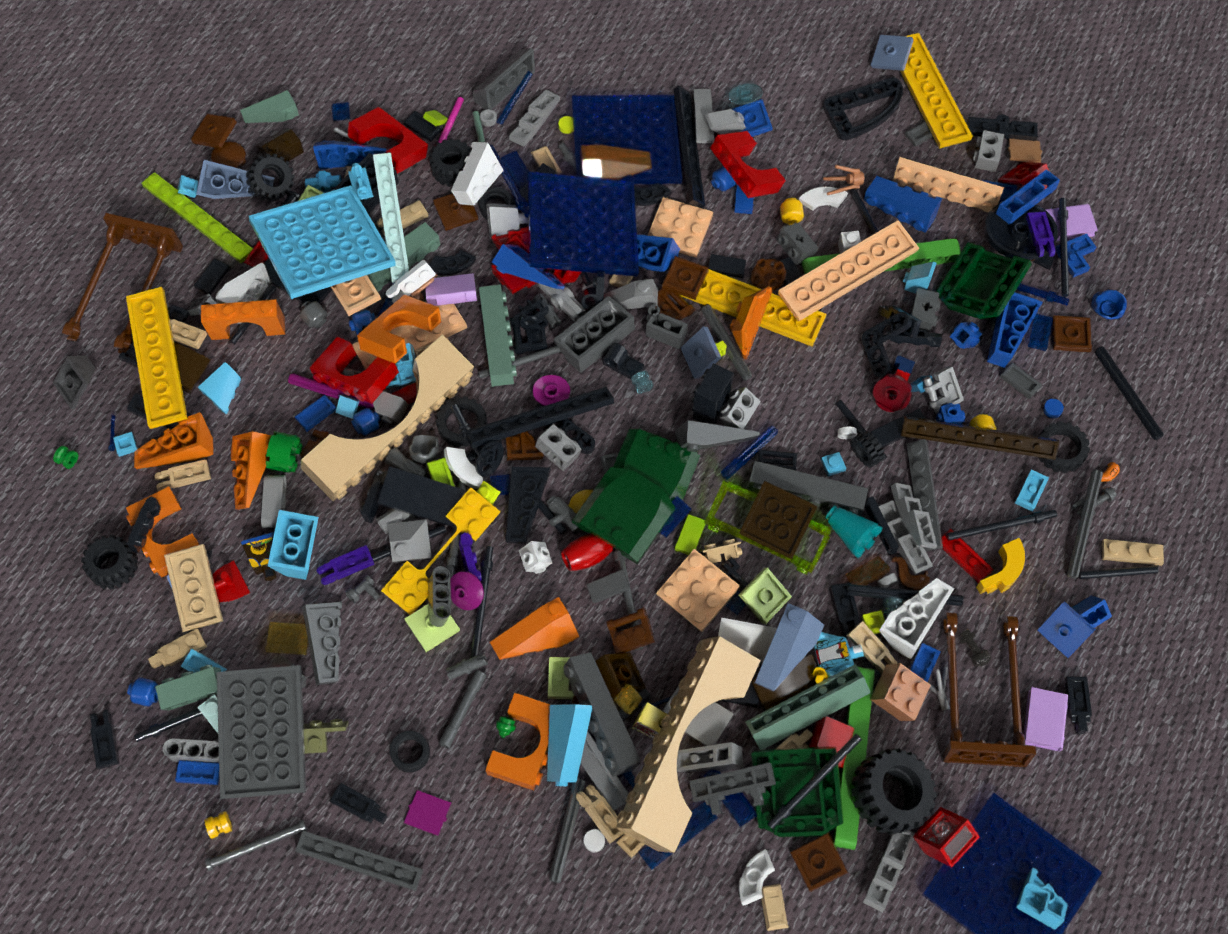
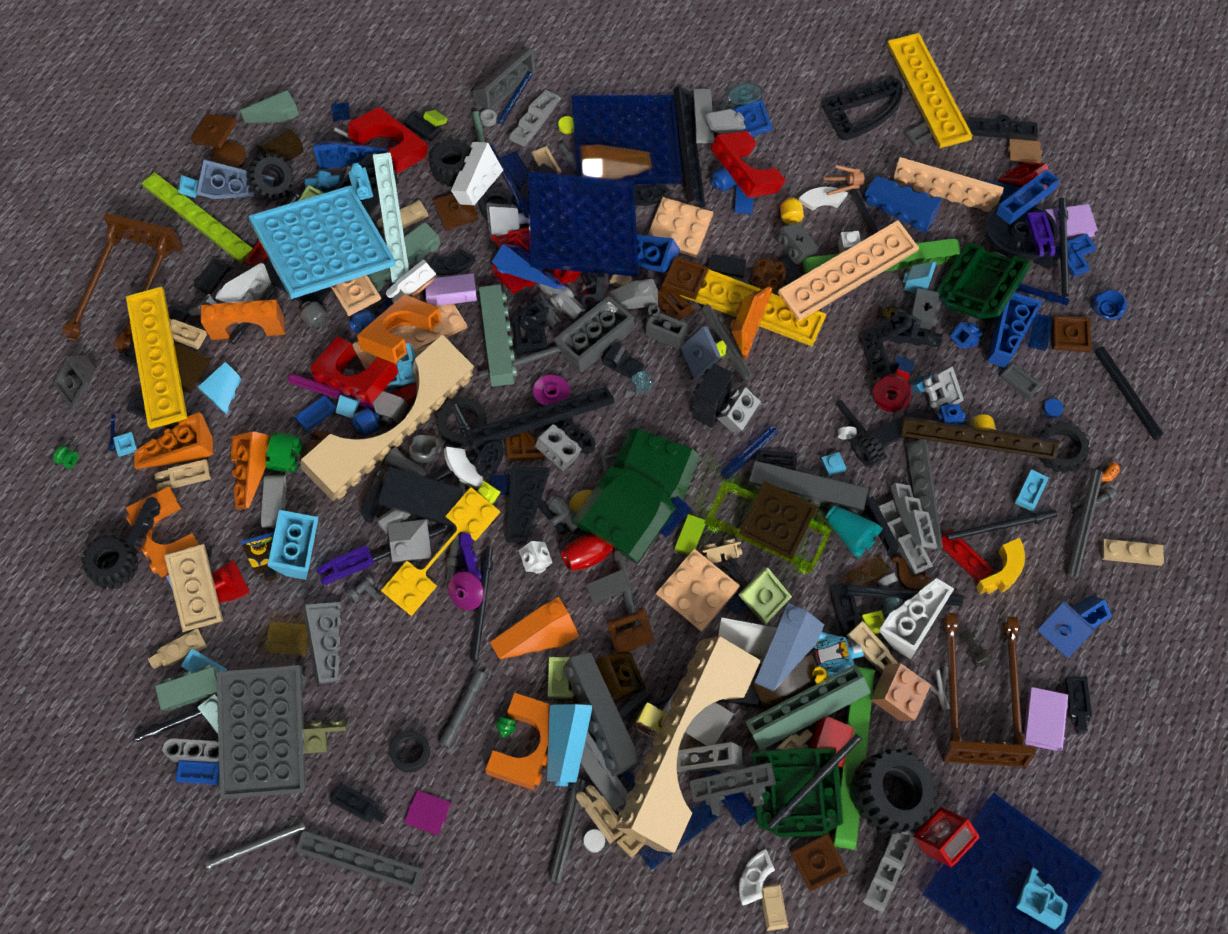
black hinge [90,709,119,769] -> none
blue head [128,678,158,707] -> none
yellow wheel [204,811,232,839] -> none
yellowish green plate [405,604,460,652] -> none
lime tile [427,458,455,487] -> none
dark grey beam [428,566,451,627] -> none
dark pink bar [437,97,464,143] -> none
dark grey pin [446,652,488,680] -> none
clear yellow plate [614,684,642,714] -> none
wedge [675,420,760,452] -> none
sand blue plate [871,35,913,71] -> none
blue plate [910,643,941,682] -> none
light grey brick [973,130,1004,172] -> none
black bar [1079,565,1159,579] -> none

